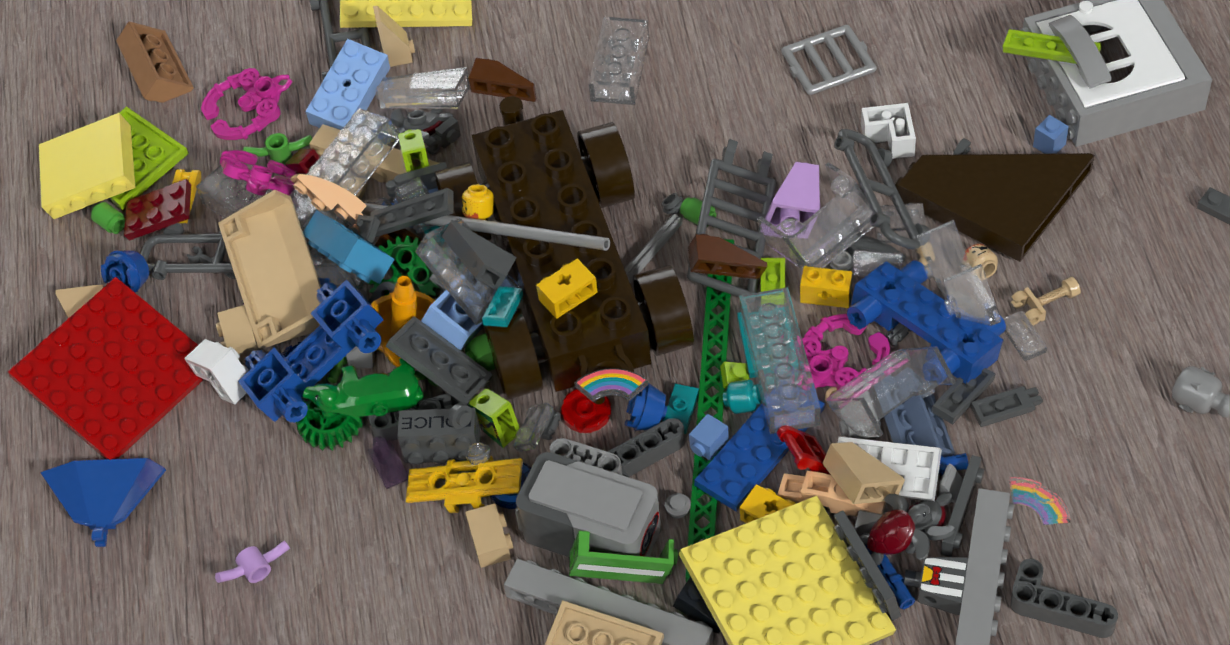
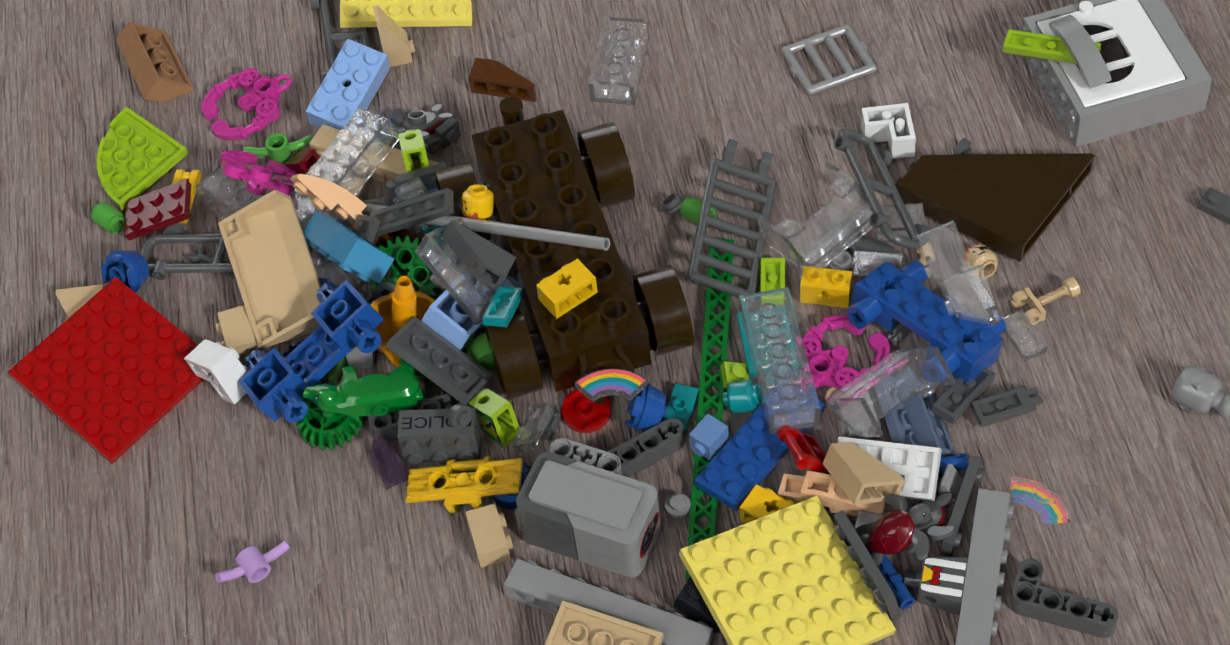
light yellow brick [39,113,135,219] -> none
blue panel [40,458,166,547] -> none
clear slope [376,67,470,109] -> none
clear plate [465,443,491,465] -> none
bright green panel [569,531,678,584] -> none
light grey axle [624,214,682,283] -> none
reddish brown slope [688,234,767,279] -> none
lavender slope [761,162,820,239] -> none
medium blue brick [1033,115,1069,154] -> none

